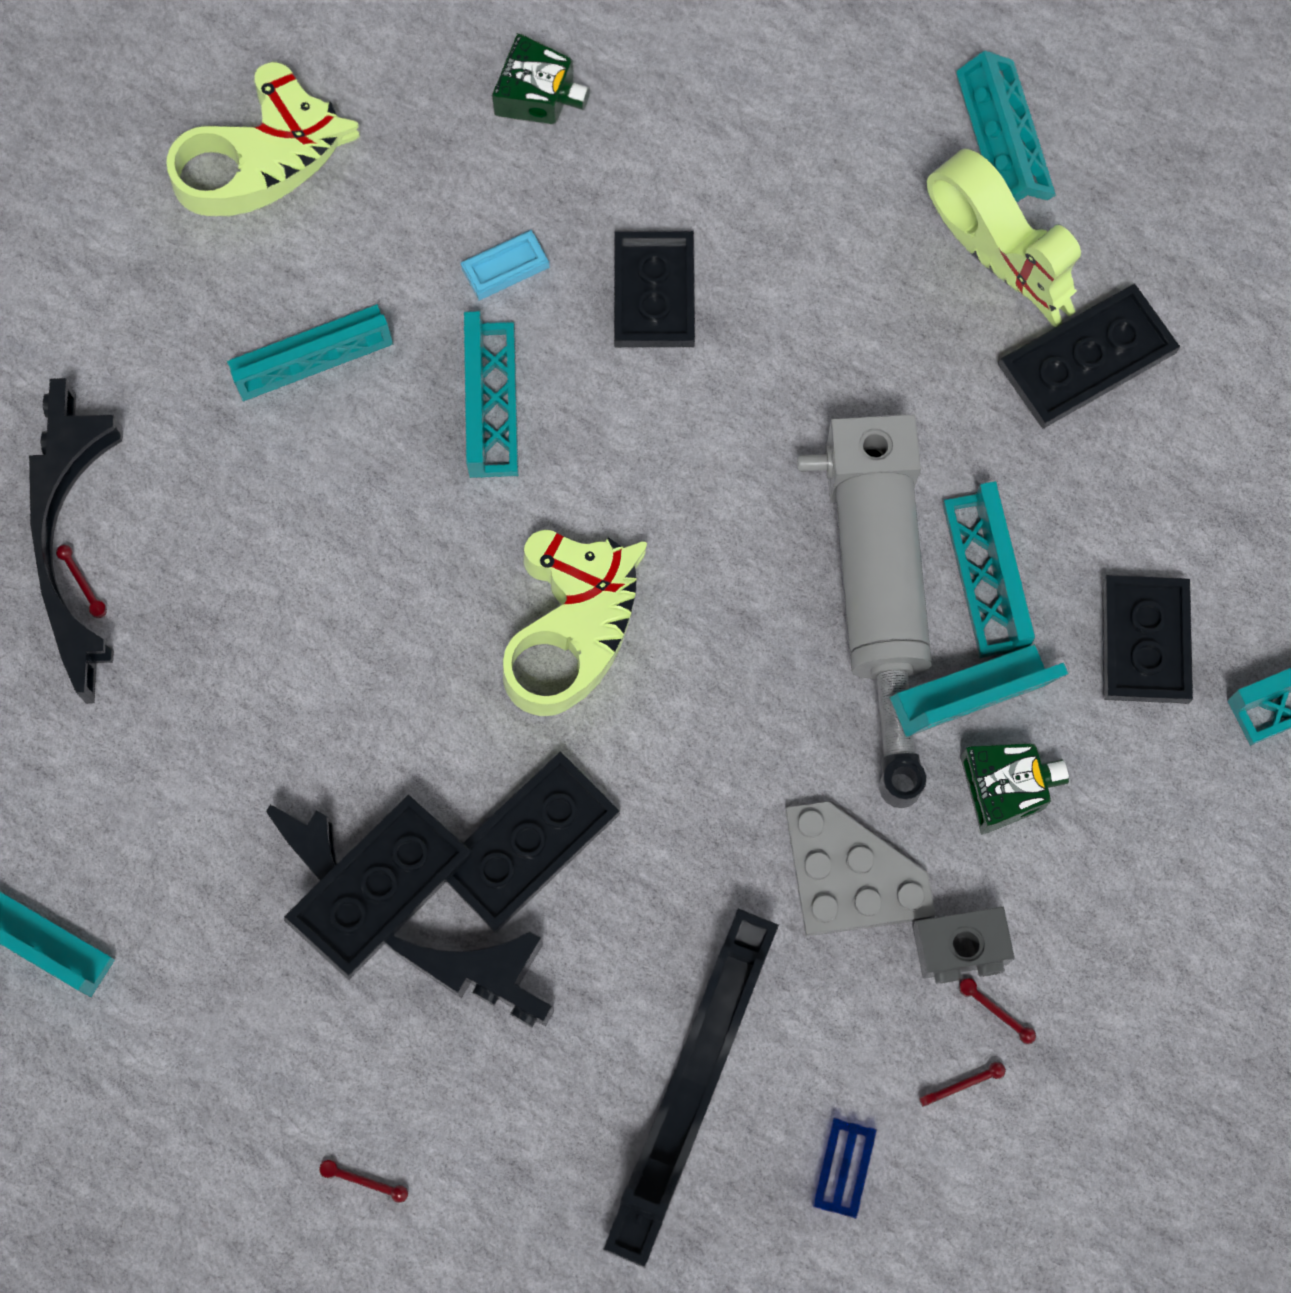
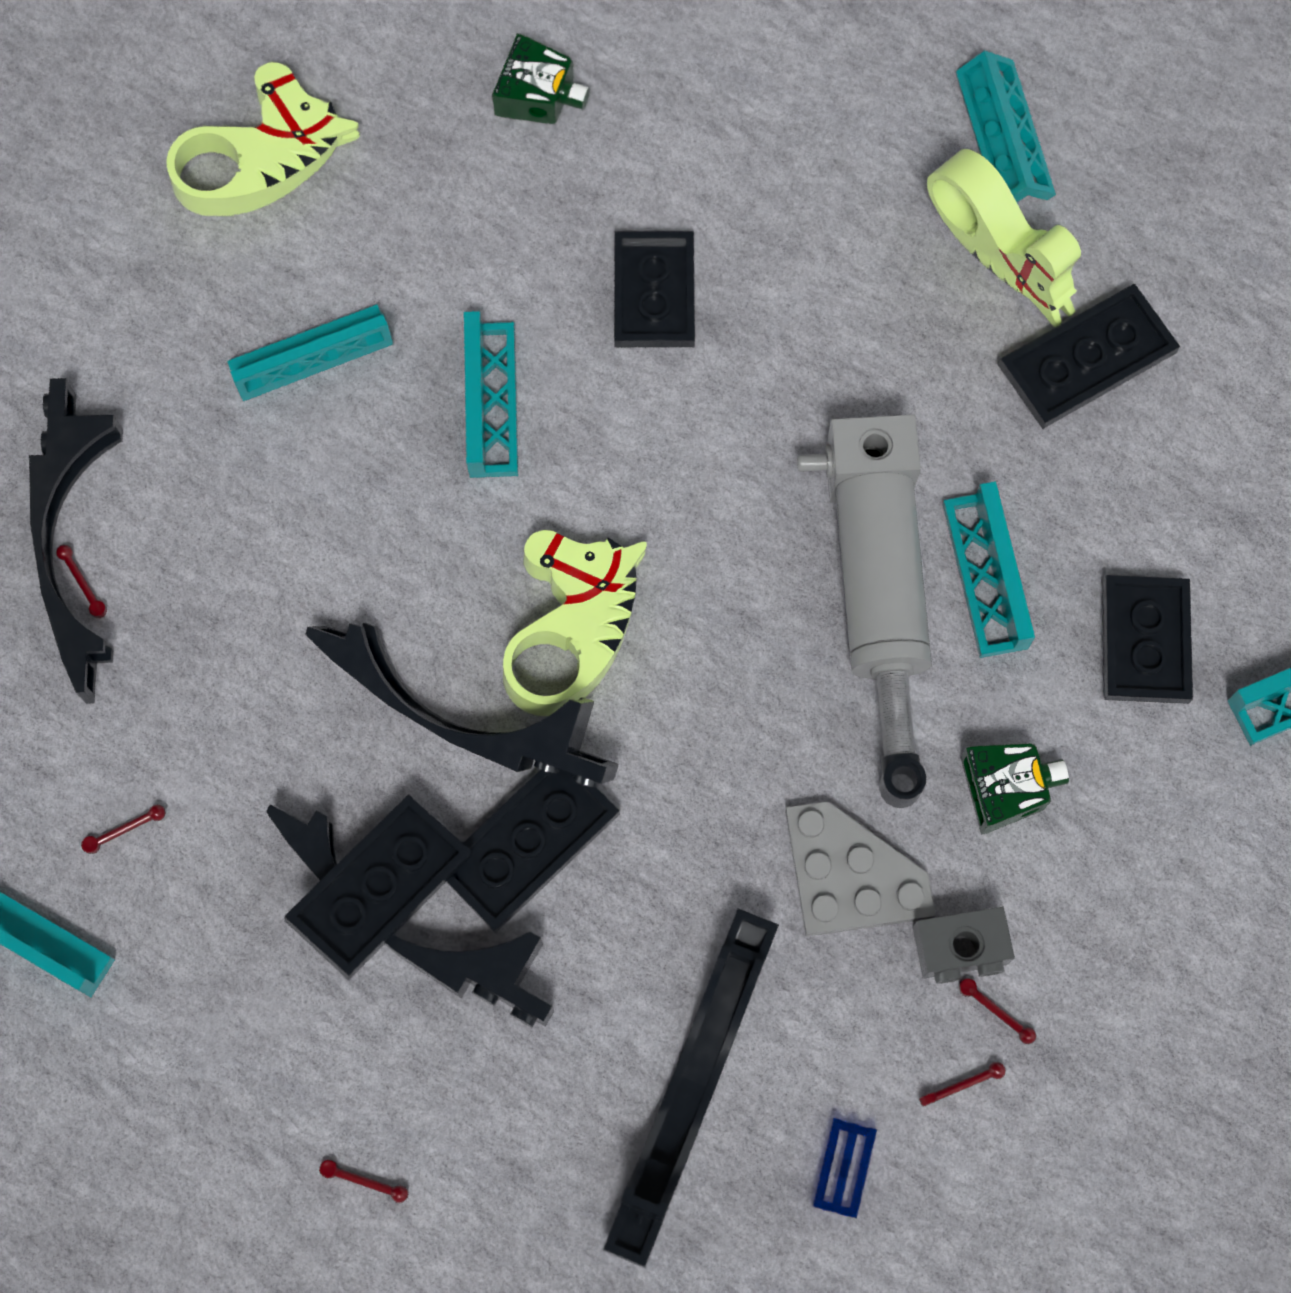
medium azure tile [460,230,550,301] -> none
teal fence [890,644,1069,737] -> none
none -> dark red hinge [81,804,166,854]
none -> black slope [305,623,619,788]

